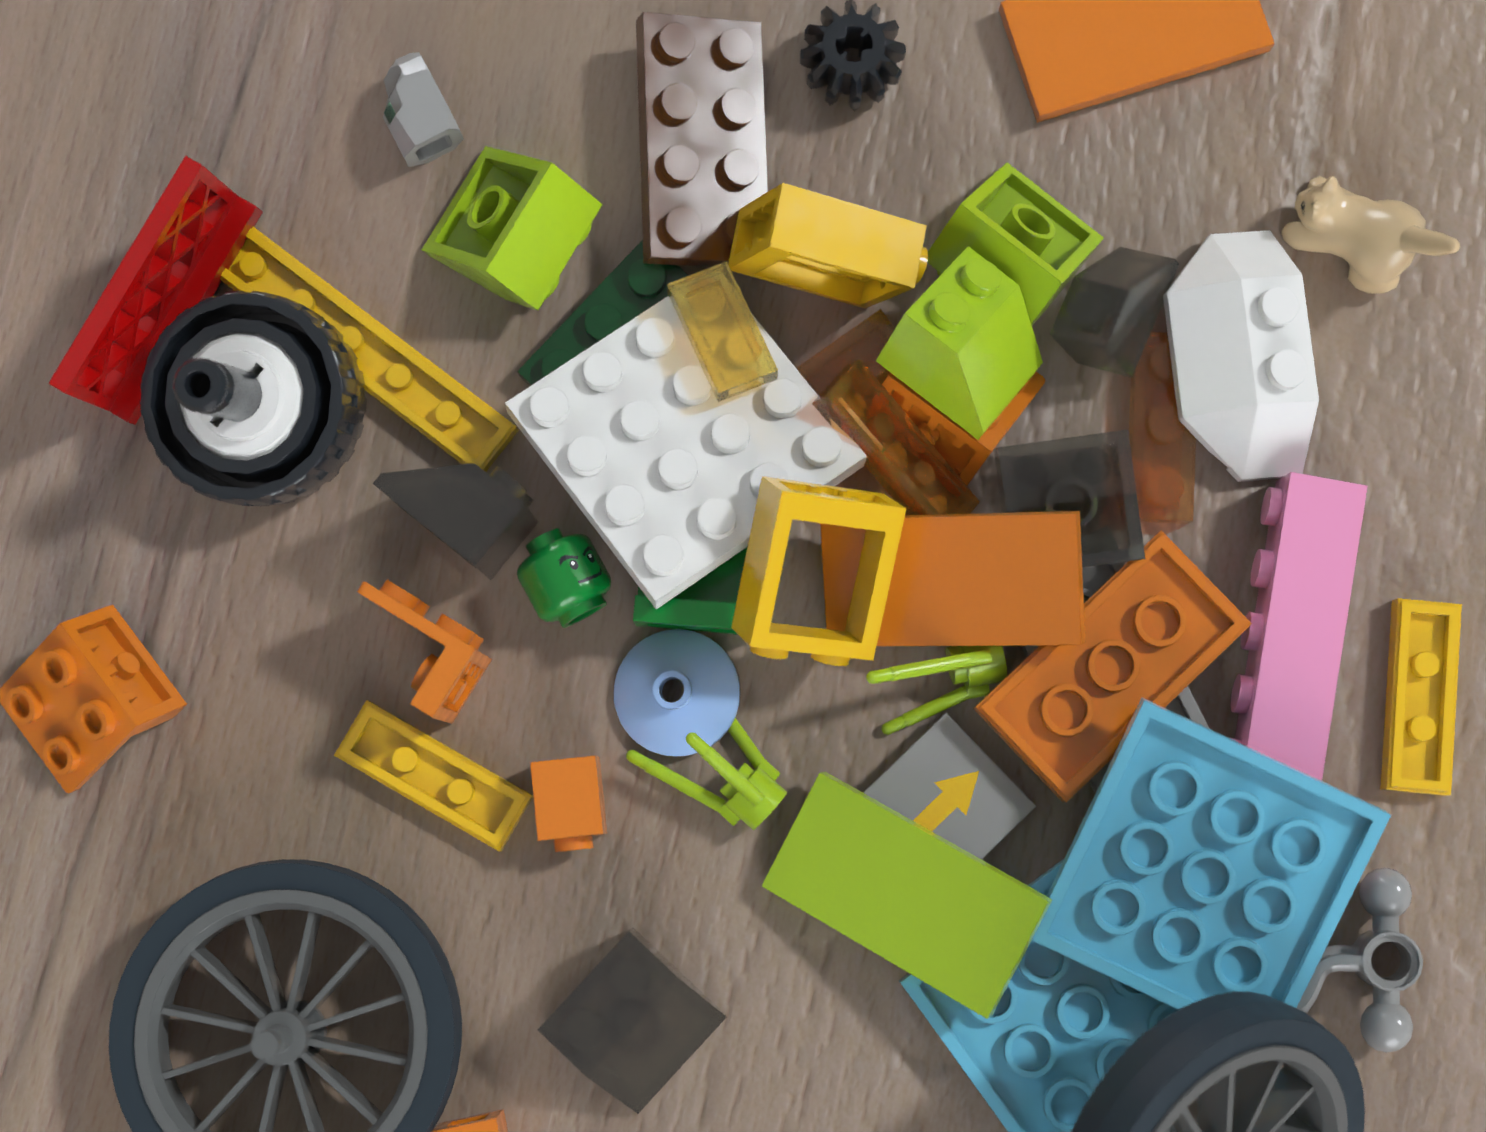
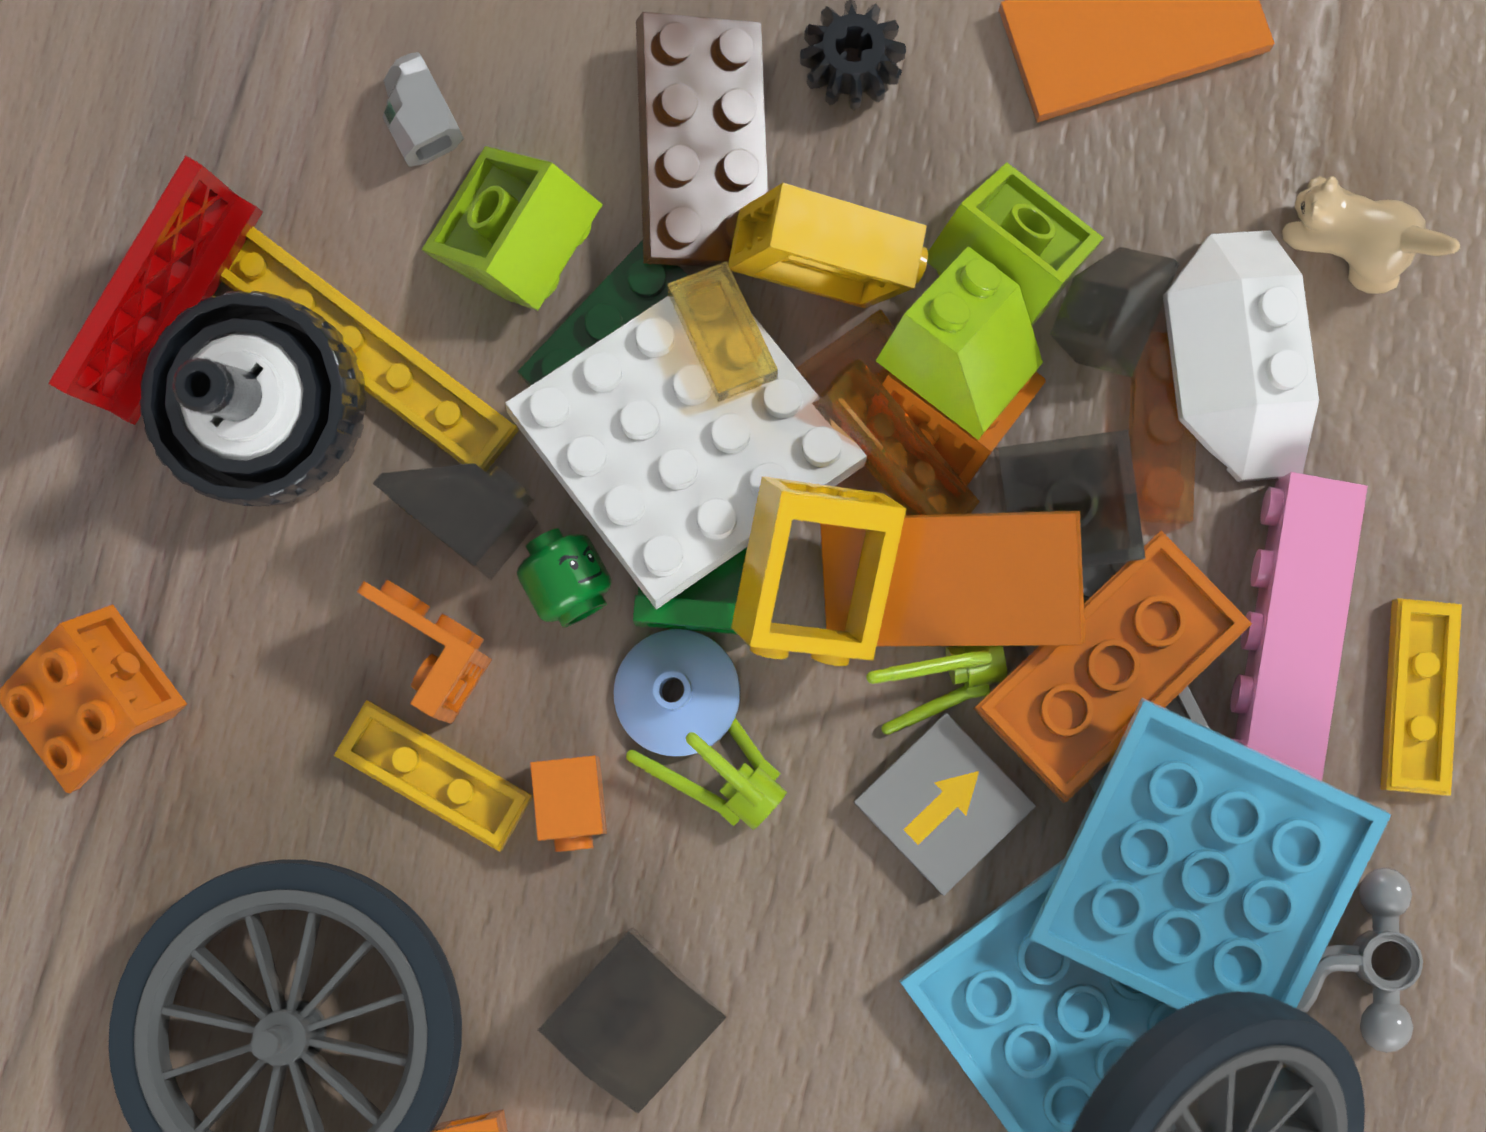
lime tile [762,772,1052,1019] -> none

